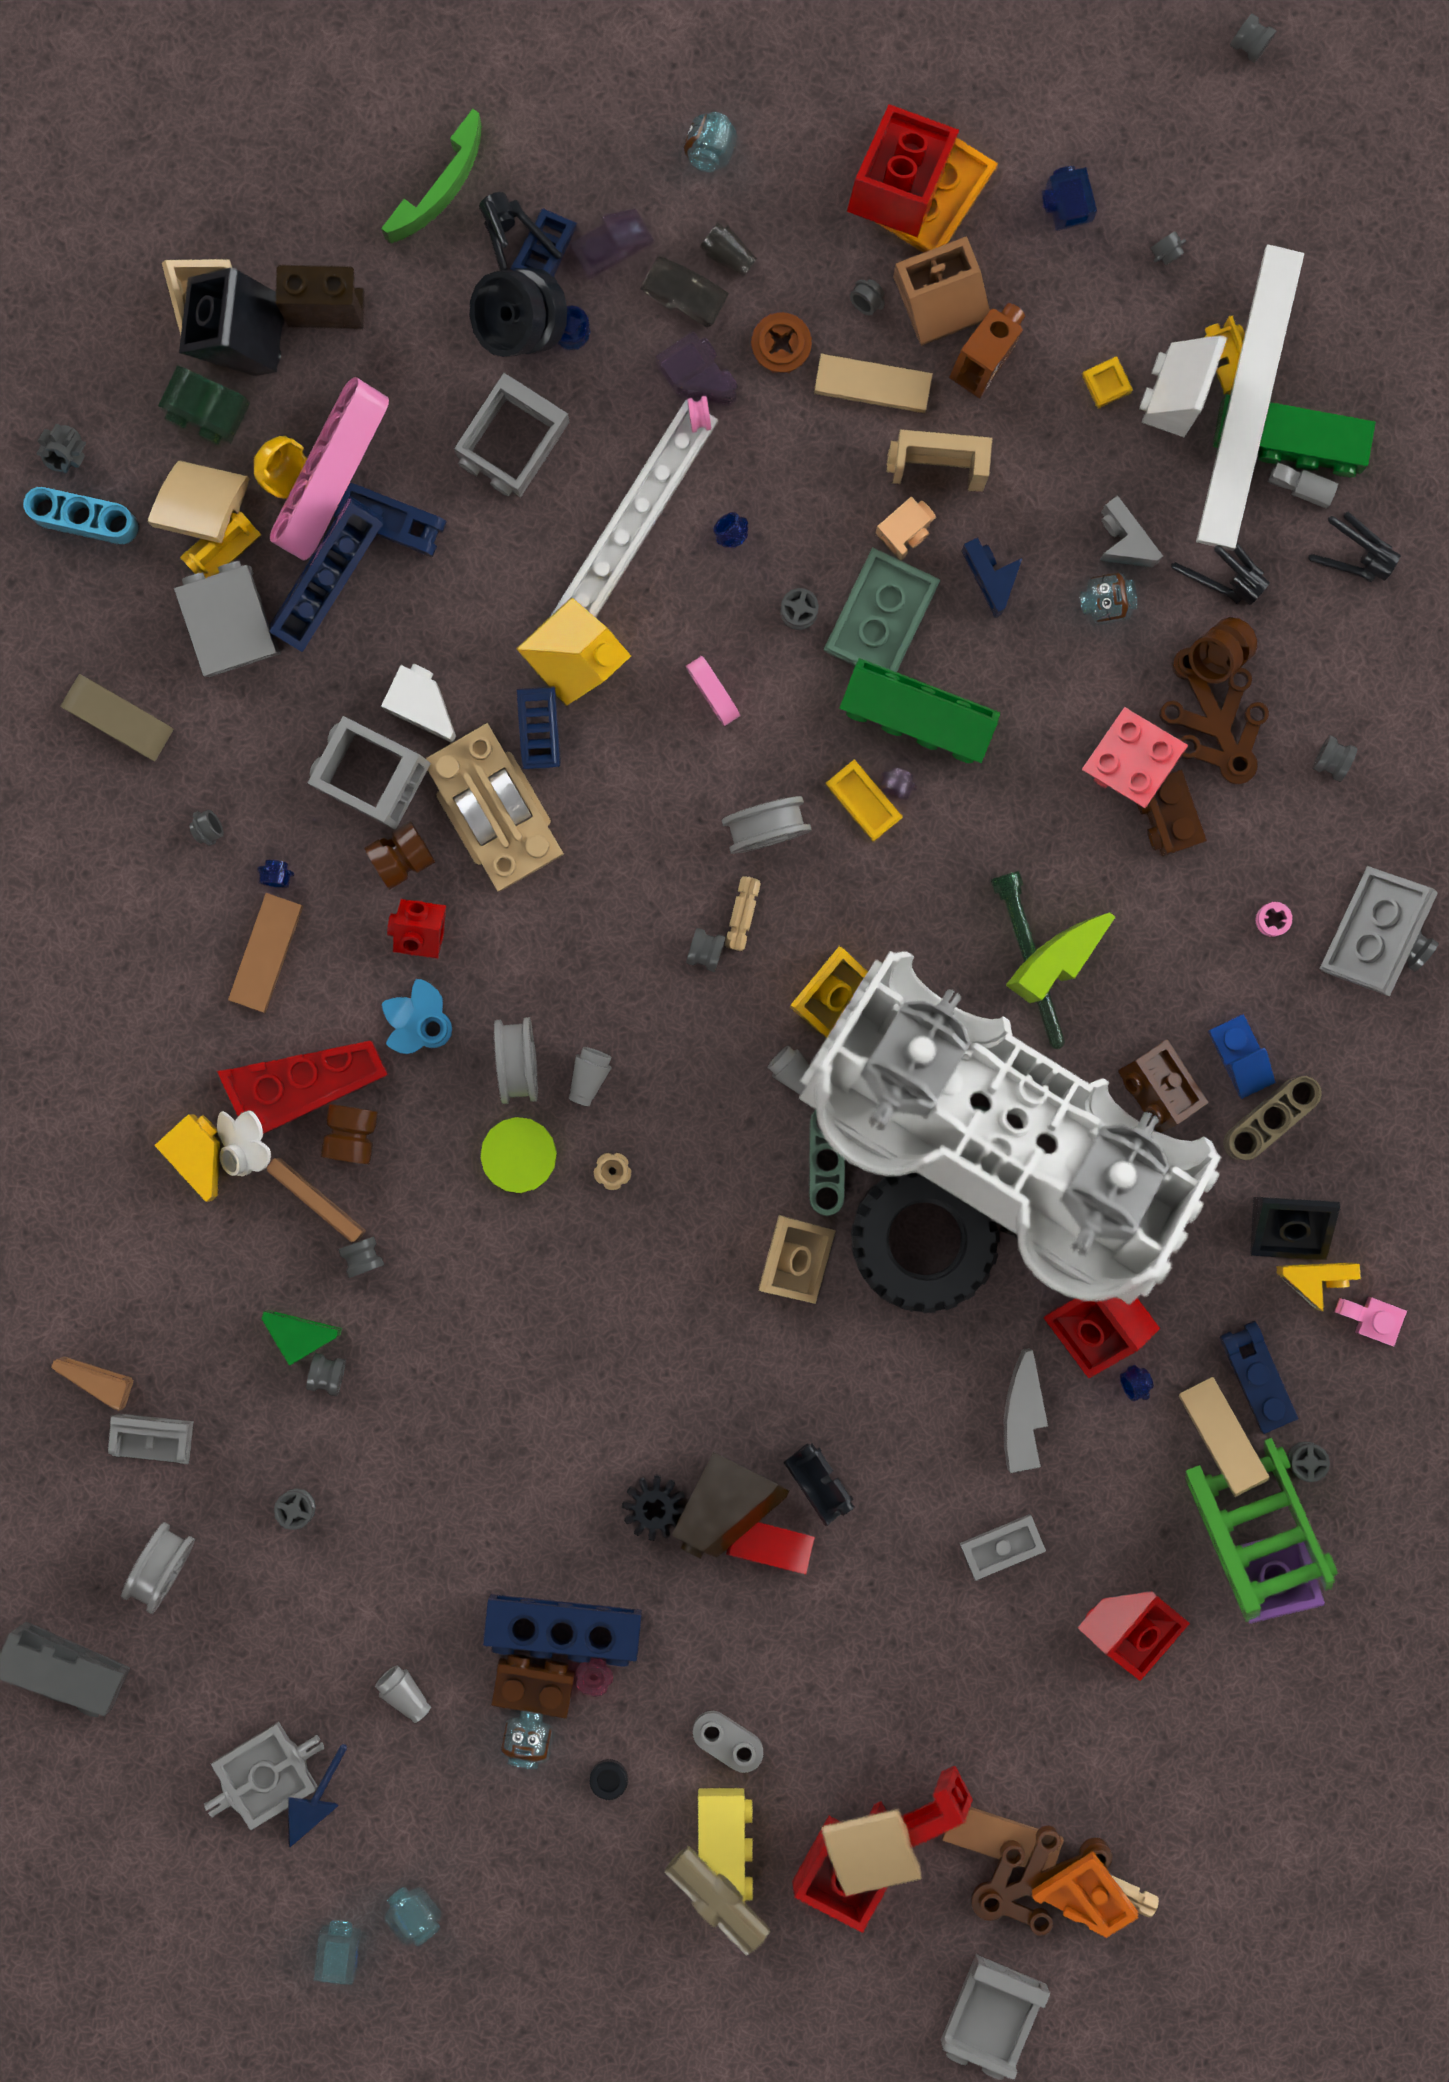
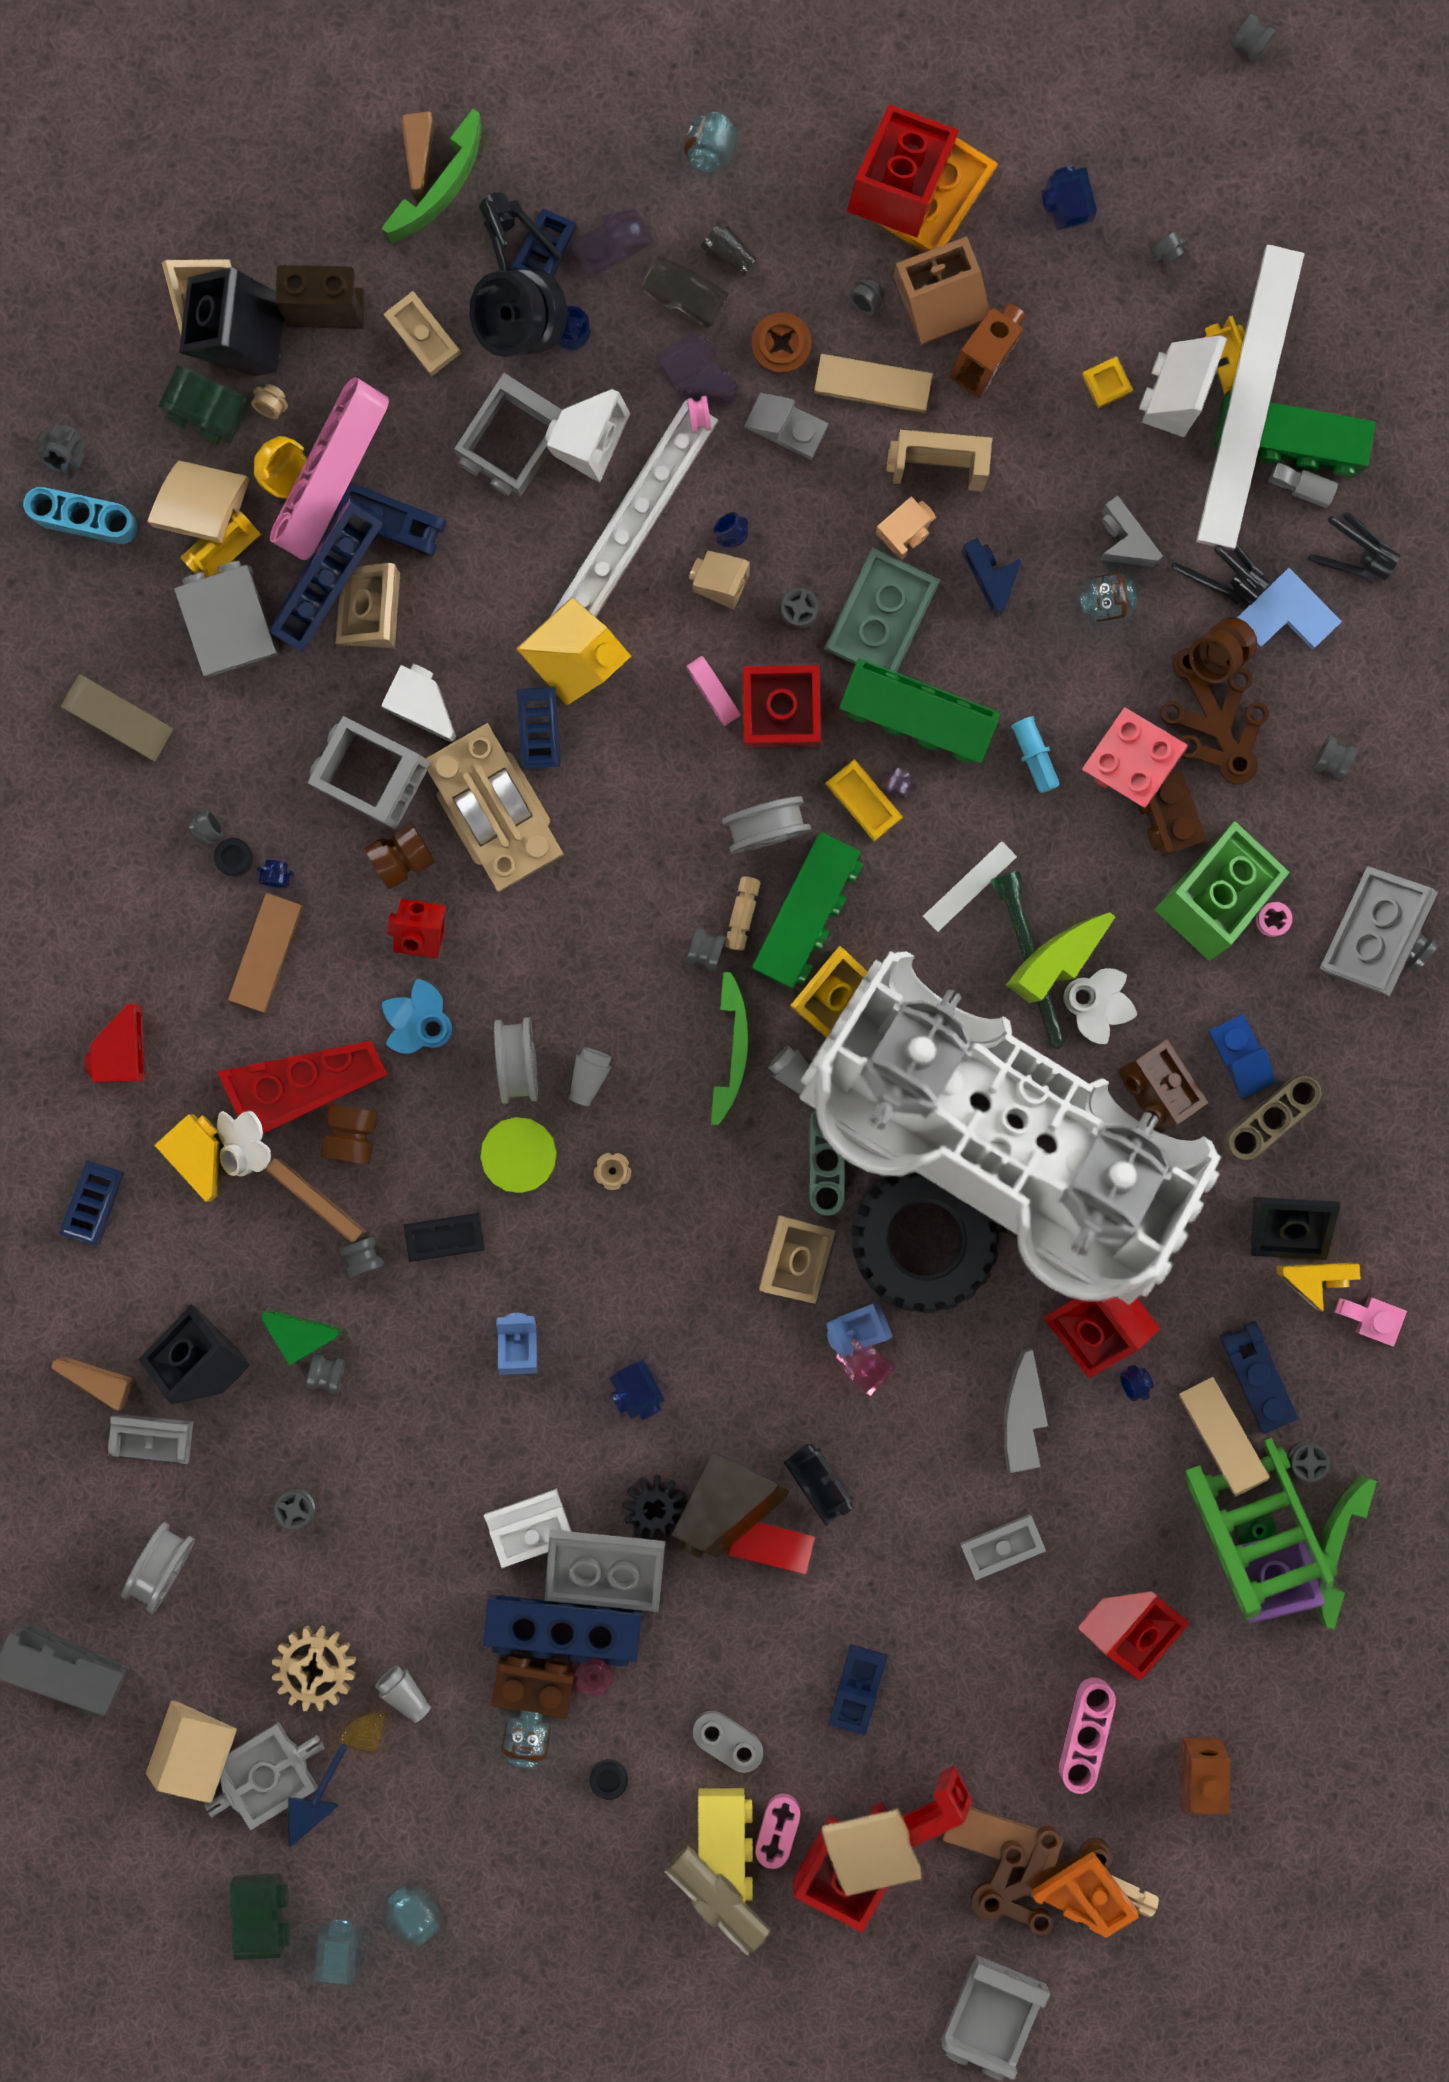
none -> dark blue slope [59,1160,124,1245]
none -> red slope [85,1004,144,1083]
none -> black slope [139,1304,250,1404]
none -> tan slope [146,1700,237,1803]
none -> black tile [214,838,254,877]
none -> clear green brick [230,1874,291,1960]
none -> tan plate [251,384,288,419]
none -> tan gear [272,1626,356,1711]
none -> tan slope [336,563,400,648]
none -> clear yellow tile [339,1712,387,1753]
none -> tan plate [383,291,461,377]
none -> medium nougat slope [401,112,434,201]
none -> black plate [403,1213,486,1262]
none -> white plate [484,1489,572,1568]
none -> medium blue bracket [496,1313,538,1375]
none -> light grey tile [544,1530,665,1612]
none -> white slope [546,389,630,482]
none -> clear blue brick [610,1357,666,1420]
none -> tan slope [689,551,750,610]
none -> bright green slope [711,972,748,1125]
none -> red brick [743,665,821,749]
none -> light grey slope [744,393,829,460]
none -> green brick [752,831,864,990]
none -> bright pink beam [755,1793,801,1869]
none -> medium blue bracket [826,1301,893,1358]
none -> dark blue slope [828,1644,887,1735]
none -> clear pink plate [836,1339,895,1396]
none -> white sticker [923,841,1017,932]
none -> medium azure axle [1011,716,1059,793]
none -> bright pink beam [1059,1677,1116,1794]
none -> white plate [1063,968,1137,1044]
none -> bright green slope [1154,821,1290,961]
none -> dark orange torso [1182,1737,1230,1814]
none -> green tile [1235,1514,1276,1544]
none -> light blue tile [1237,568,1342,650]
none -> bright green slope [1316,1475,1377,1630]

